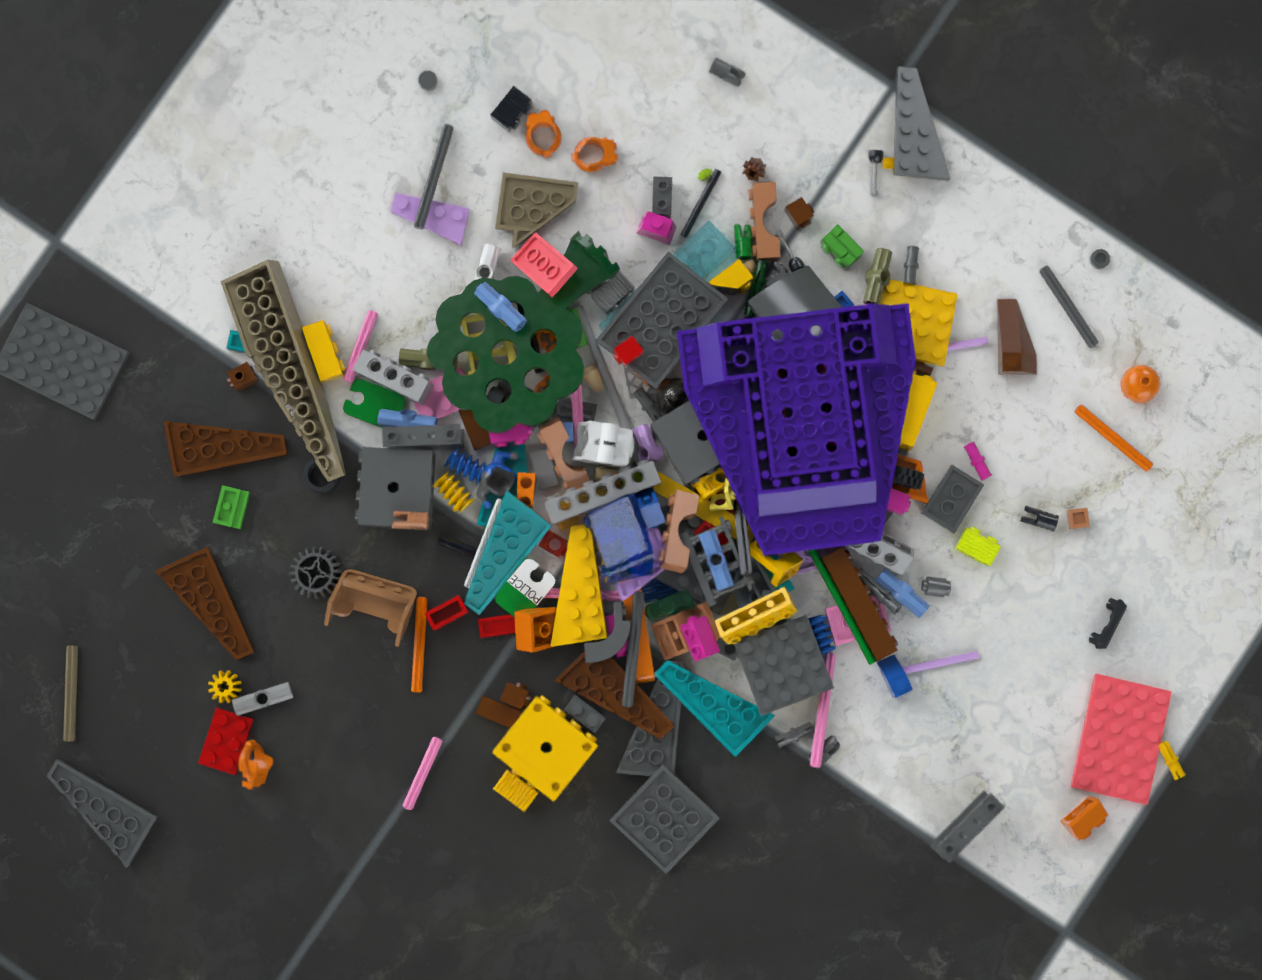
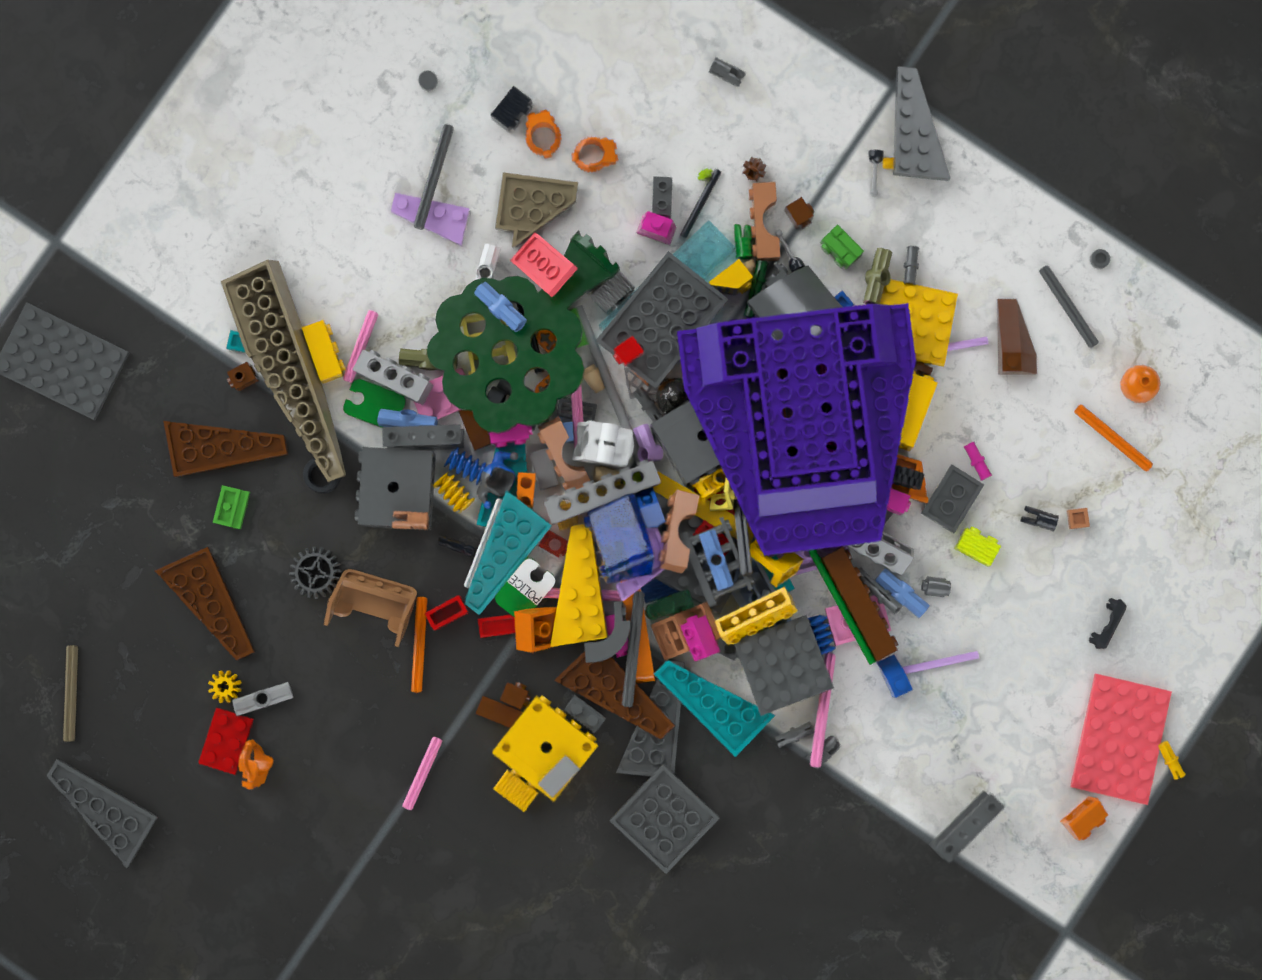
none -> light grey tile [538,755,580,797]

